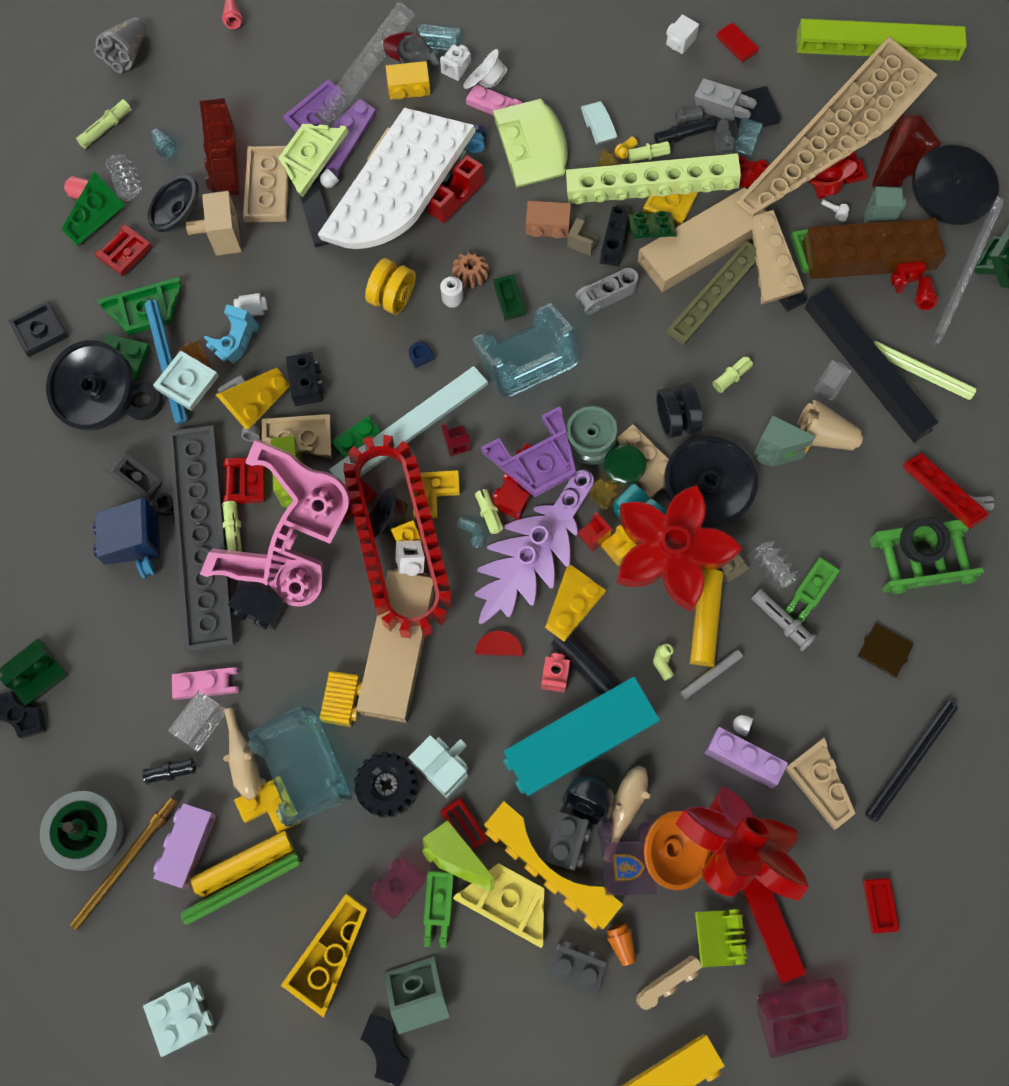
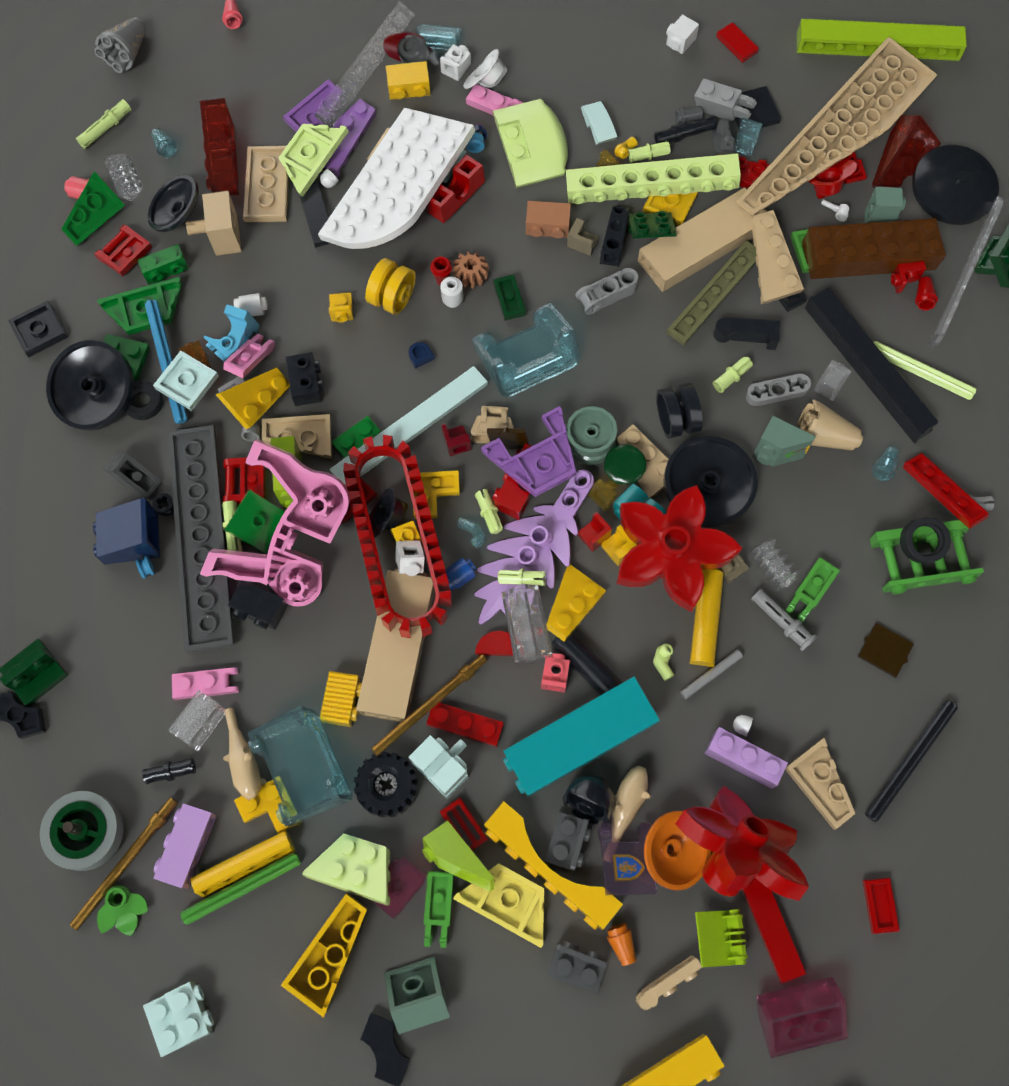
none -> bright green plate [97,885,148,936]
none -> green bracket [138,244,189,285]
none -> bright pink hinge [223,334,275,378]
none -> green plate [224,490,285,554]
none -> yellowish green wing [302,834,390,906]
none -> yellow bracket [329,292,353,323]
none -> pearl gold bar [371,654,487,756]
none -> red plate [426,703,504,747]
none -> red cone [430,256,452,285]
none -> blue brick [445,558,477,591]
none -> tan piece [471,406,514,444]
none -> dark brown piece [487,427,530,450]
none -> yellowish green axle [498,568,546,587]
none -> clear brick [501,584,552,663]
none -> black leg [713,317,780,350]
none -> light grey beam [746,374,811,406]
none -> clear light blue cone [872,447,899,482]

